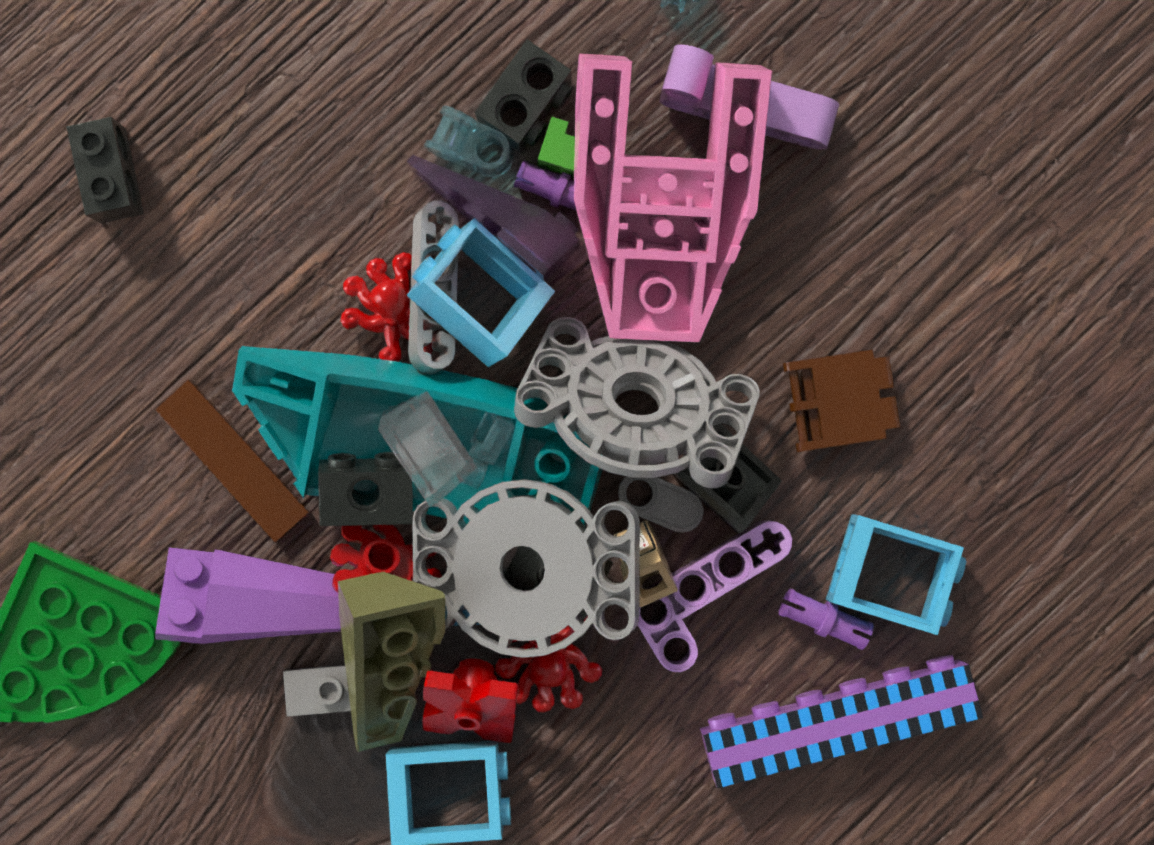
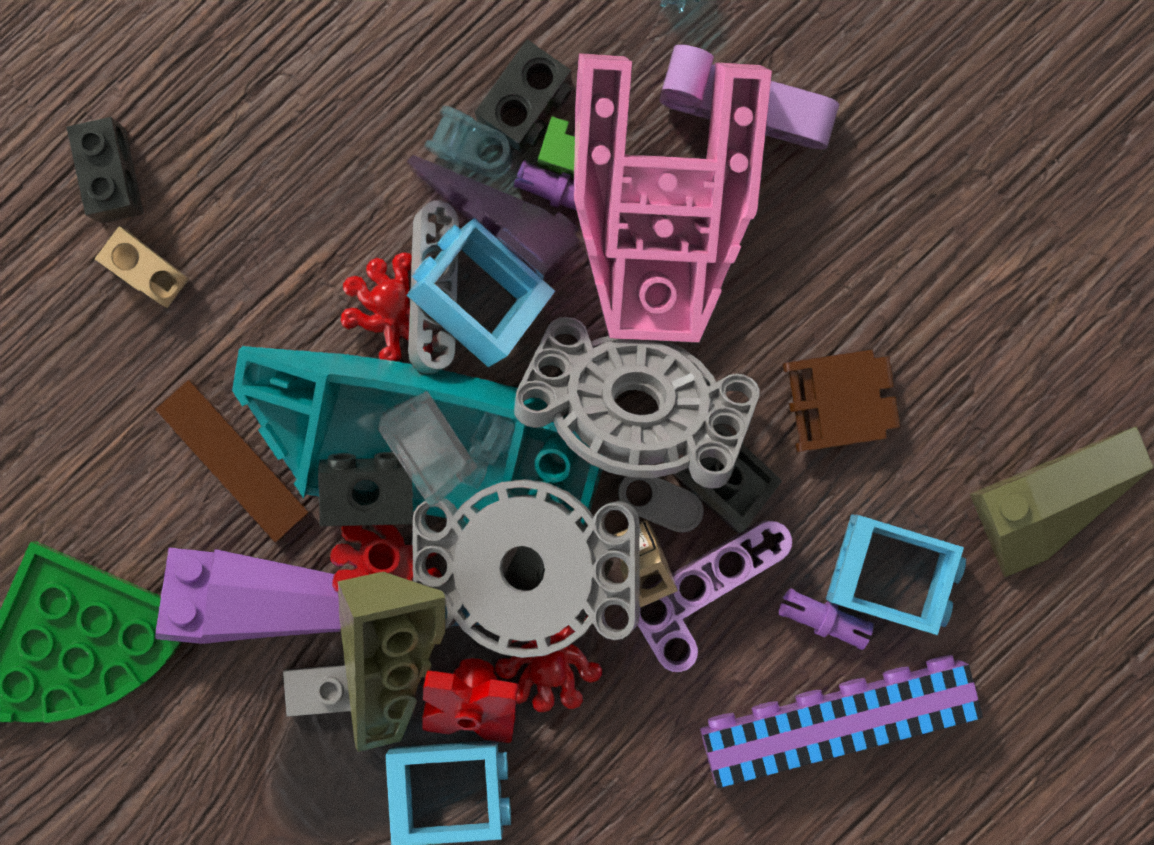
none -> tan leg [95,226,189,308]
none -> olive wedge [970,426,1154,577]

